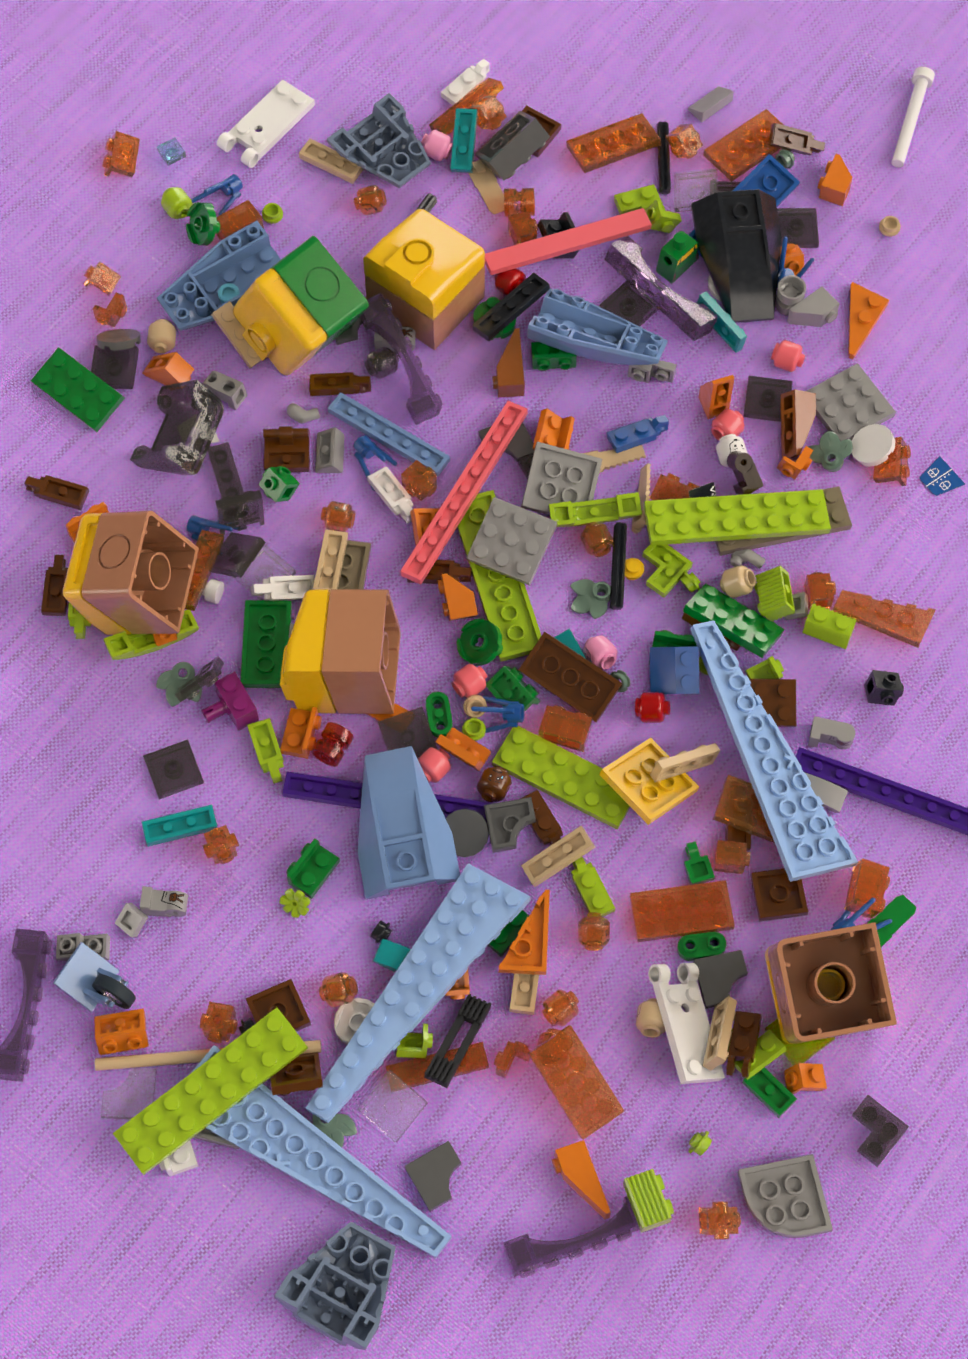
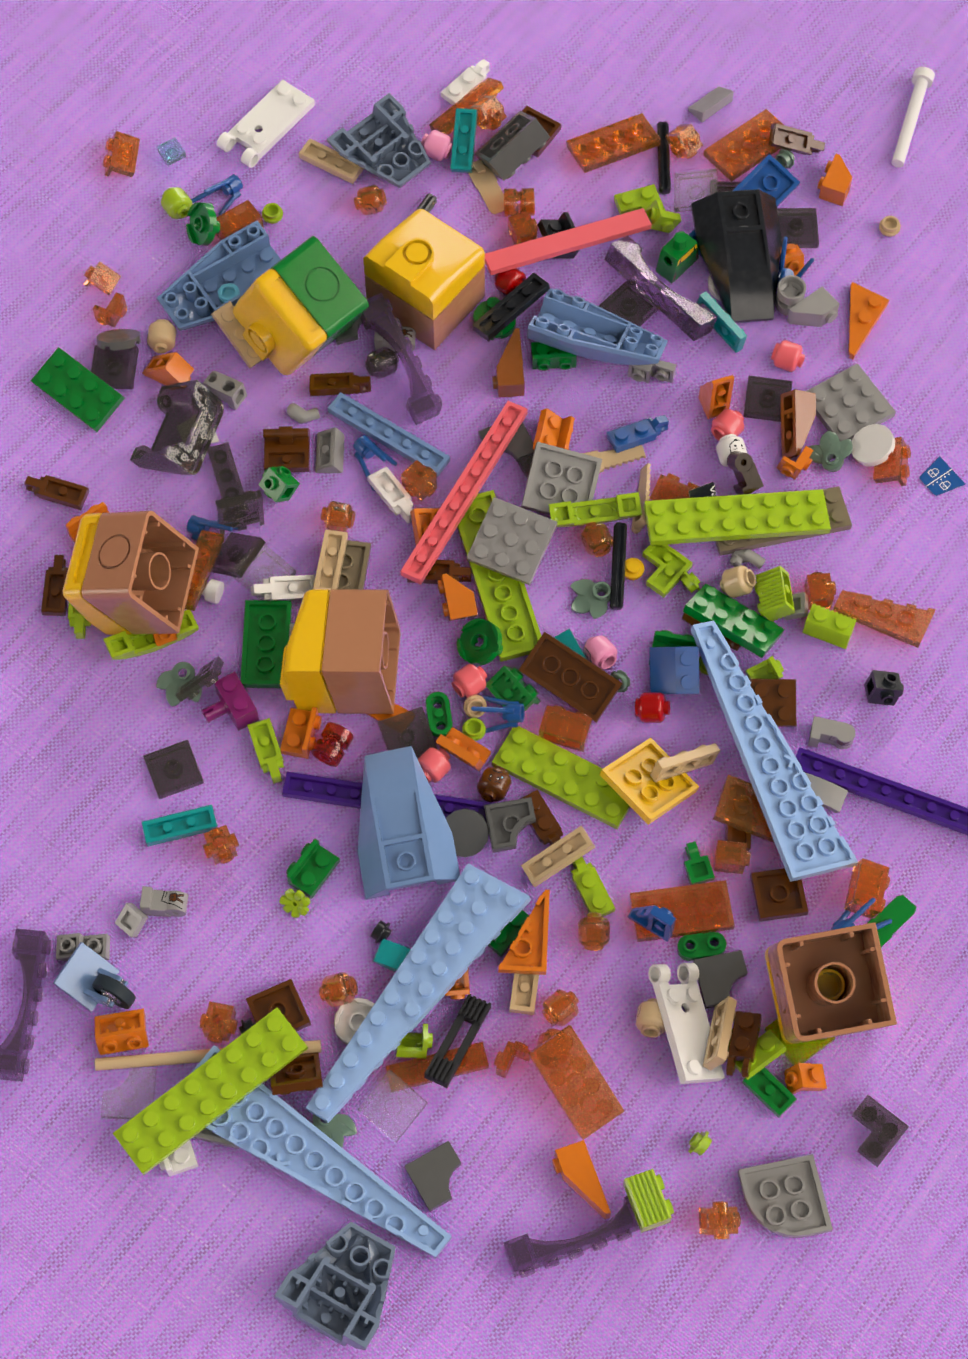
none -> blue wing [627,905,676,942]

